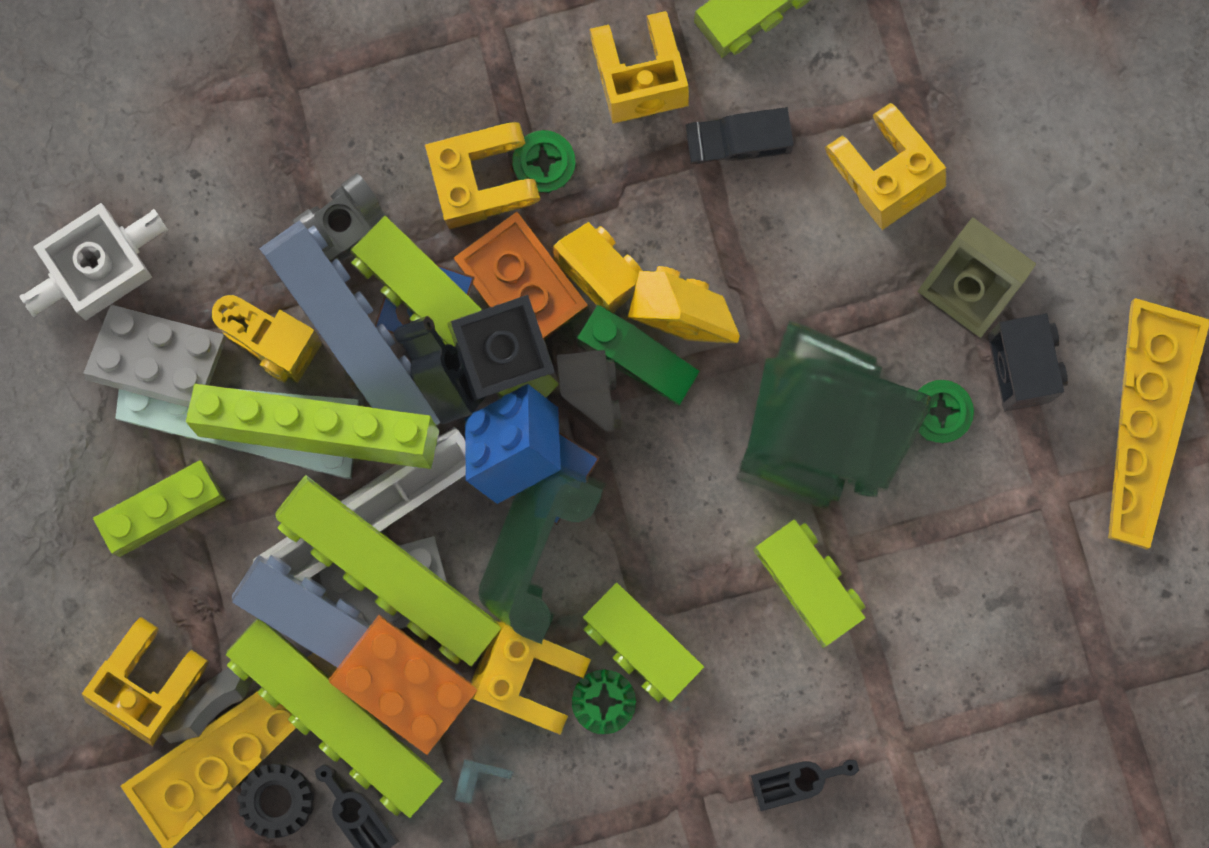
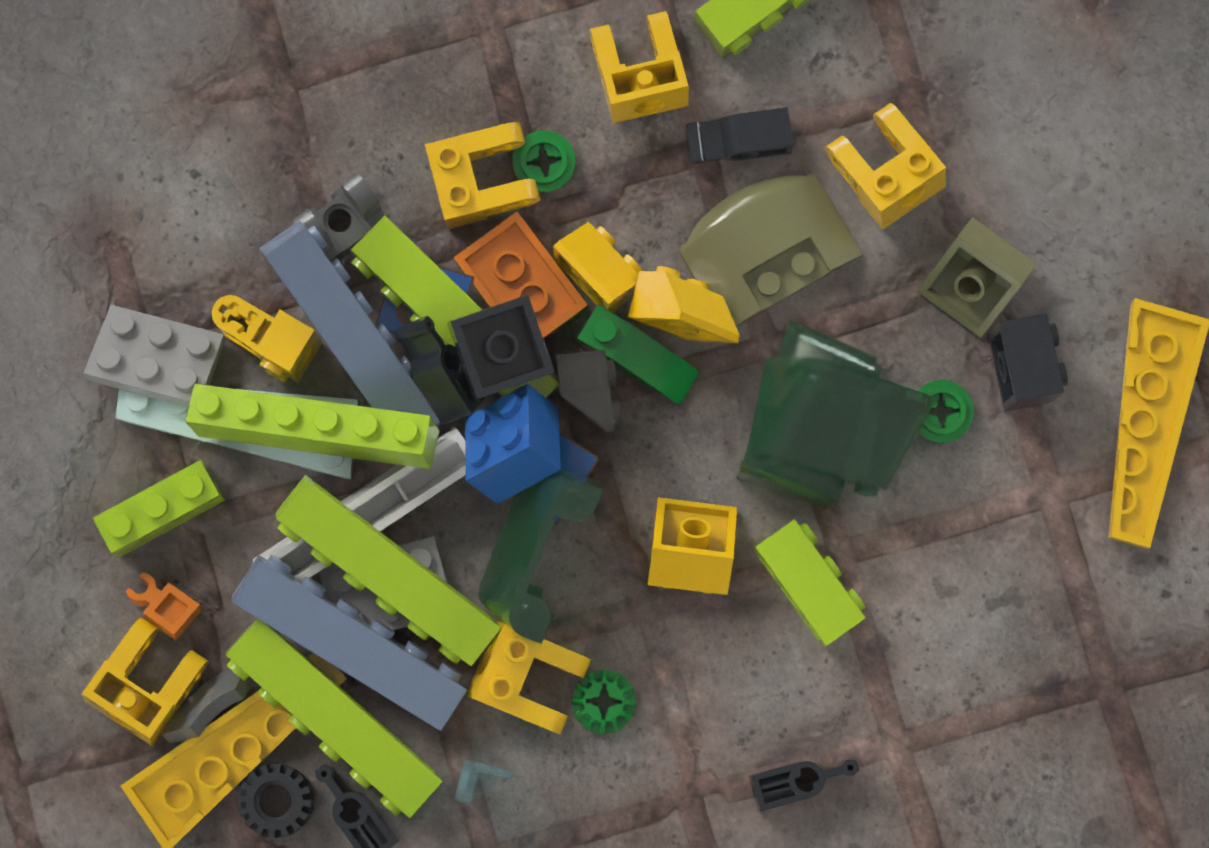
white brick [19,203,168,321] -> none
orange plate [328,615,477,755] -> none
lime brick [583,582,704,703] -> none
none -> orange plate [126,572,202,641]
none -> yellow slope [648,497,737,595]
none -> olive slope [679,174,863,327]

